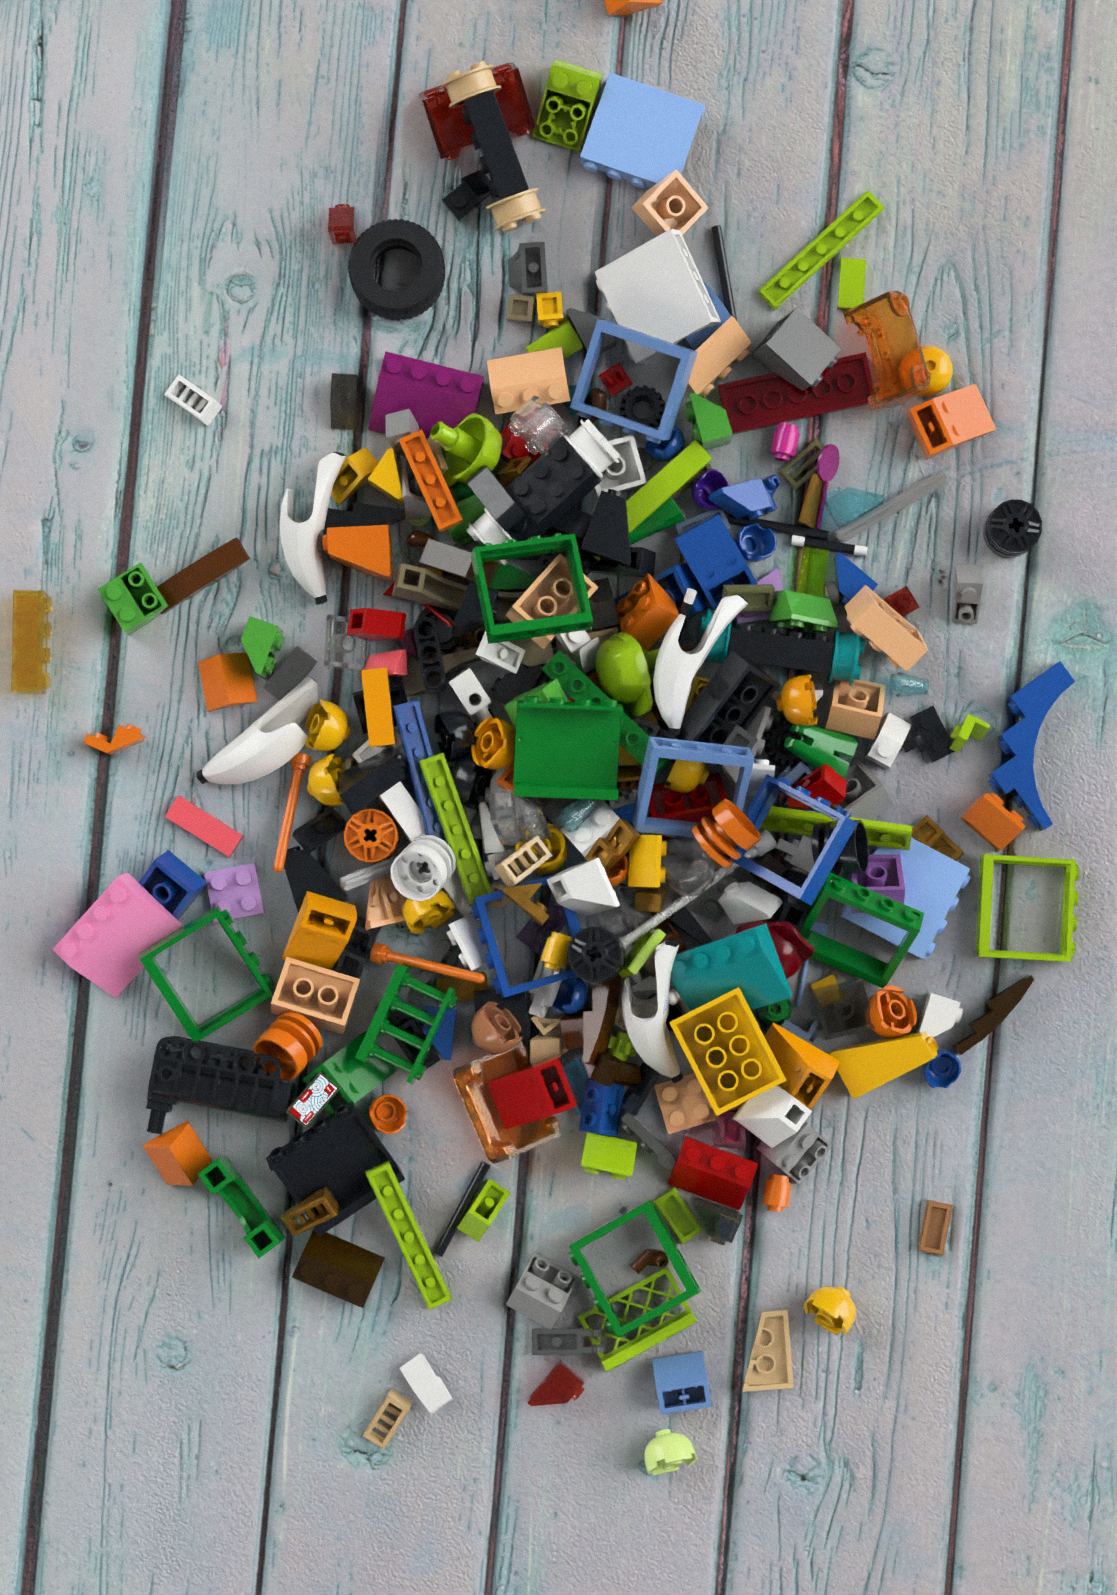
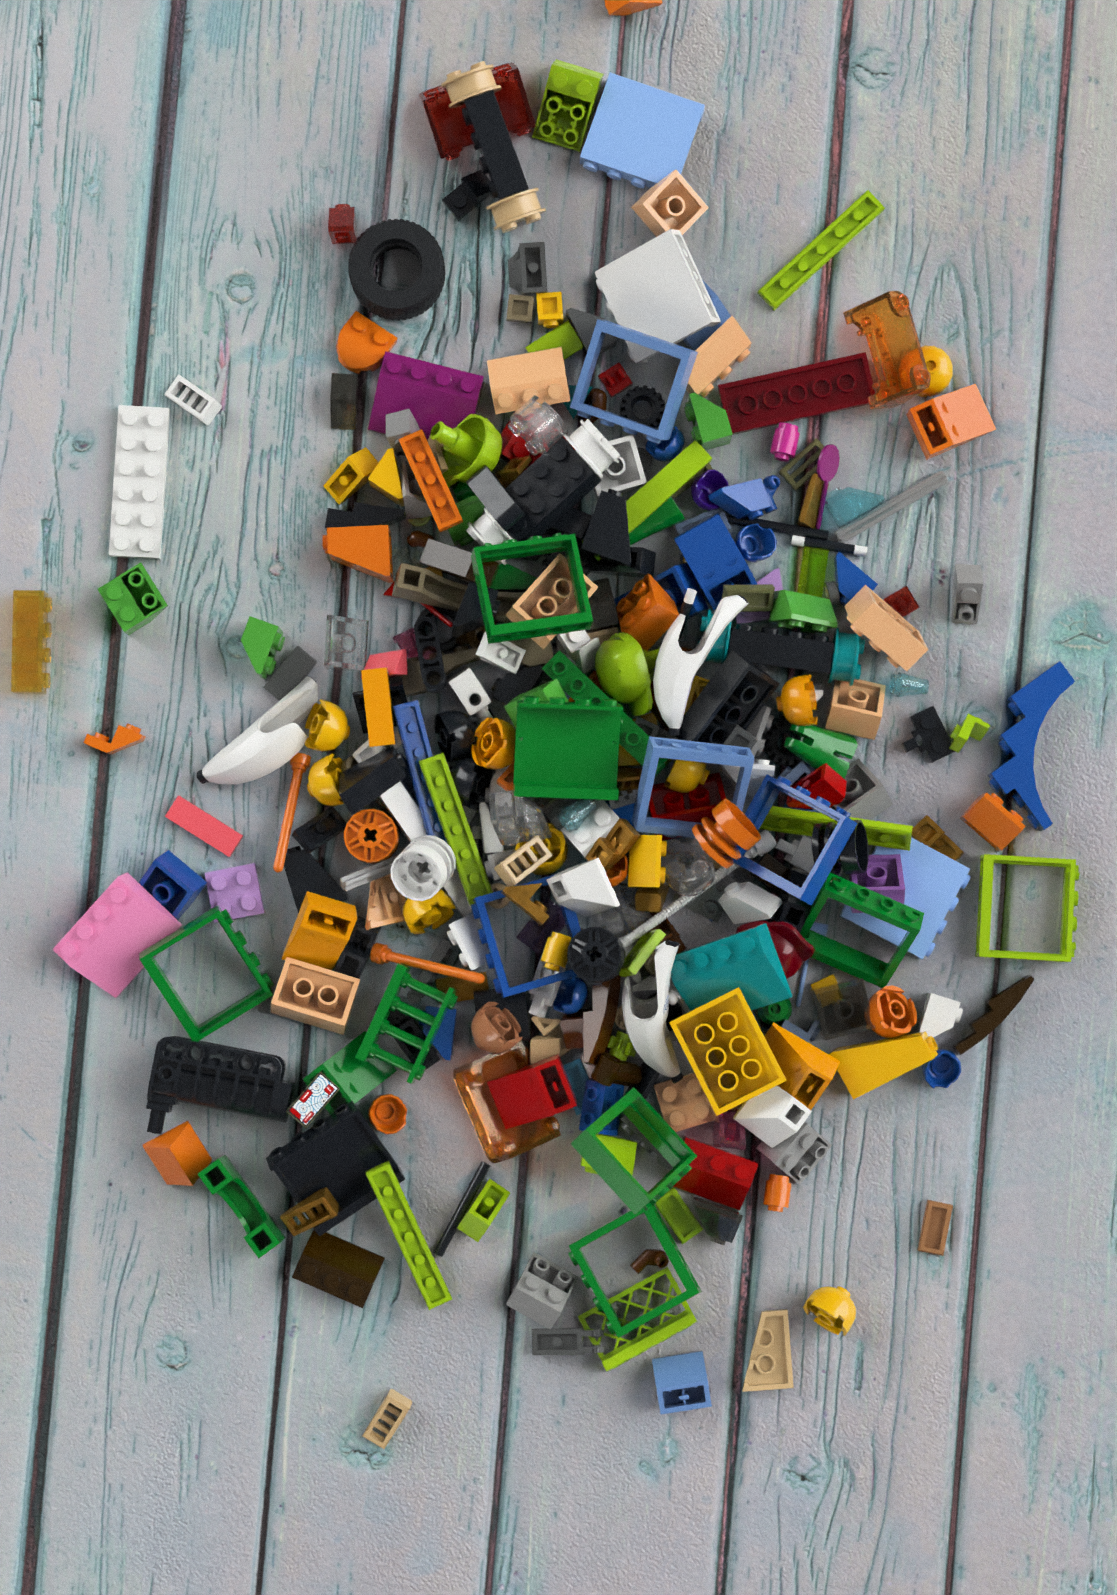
reddish brown slope [157,537,250,614] -> none
orange slope [198,652,258,712] -> none
orange wheel [253,1011,323,1081] -> none
white piece [279,452,346,605] -> none
red slope [347,608,406,641] -> none
white slope [400,1354,453,1413] -> none
clear red slope [527,1360,585,1406] -> none
yellowish green cylinder [644,1429,697,1475] -> none
black slope [669,907,712,945] -> none
black bar [711,225,737,321] -> none
slope [750,308,841,391] -> none
lime tile [837,258,866,311] -> none
white slope [865,713,911,769] -> none
black wheel [983,499,1042,558] -> none
none -> white plate [109,405,170,559]
none -> orange slope [336,311,398,373]
none -> green window [571,1088,697,1214]

